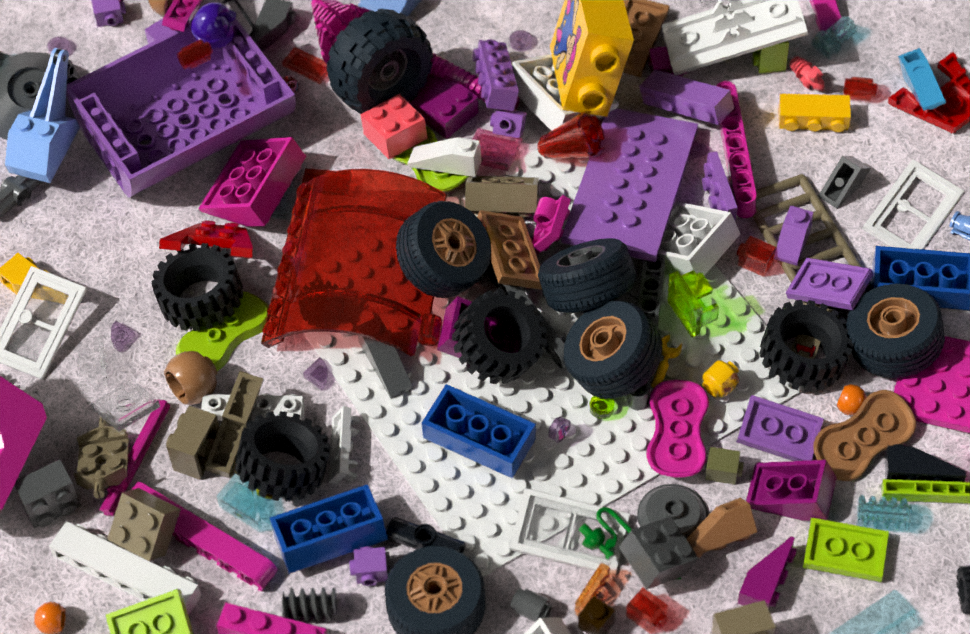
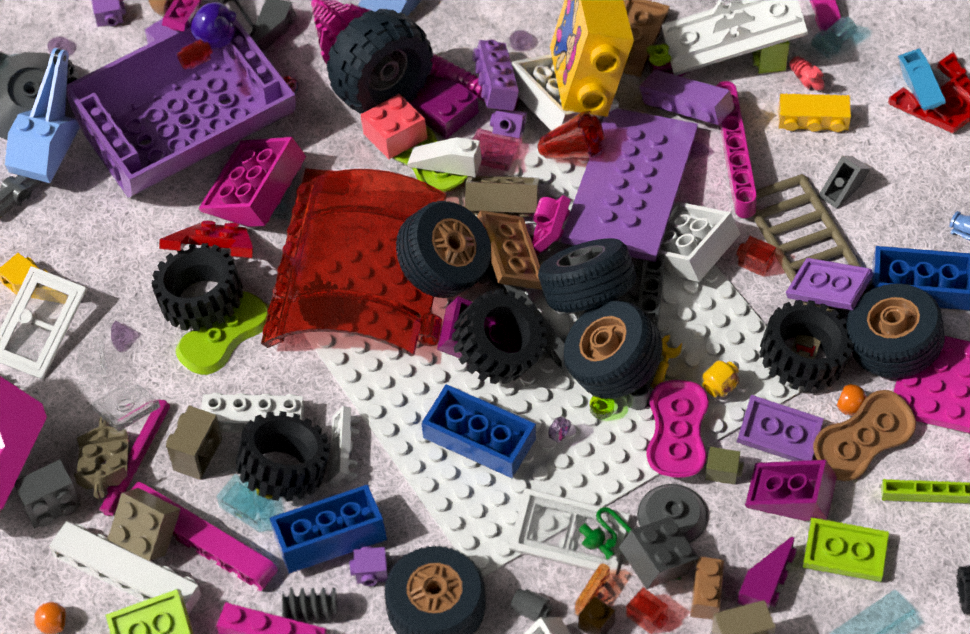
medium nougat wheel [164,351,217,405] -> none
dark tan slope [205,371,264,478] -> none
clear red tile [282,47,328,84] -> none
clear purple tile [303,357,328,391] -> none
dark grey slope [357,317,413,398] -> none
black piece [386,517,466,553] -> none
clear neon green panel [667,270,719,338] -> none
medium nougat slope [687,498,757,558] -> none
medium lavender plate [702,151,738,222] -> none
medium lavender slope [774,205,814,266] -> none
clear red brick [843,76,878,101] -> none
clear light blue piece [856,495,912,531] -> none
white door [862,159,965,250] -> none
black slope [885,444,966,482] -> none
none -> lime plate [647,44,672,66]
none -> medium nougat brick [690,557,724,620]

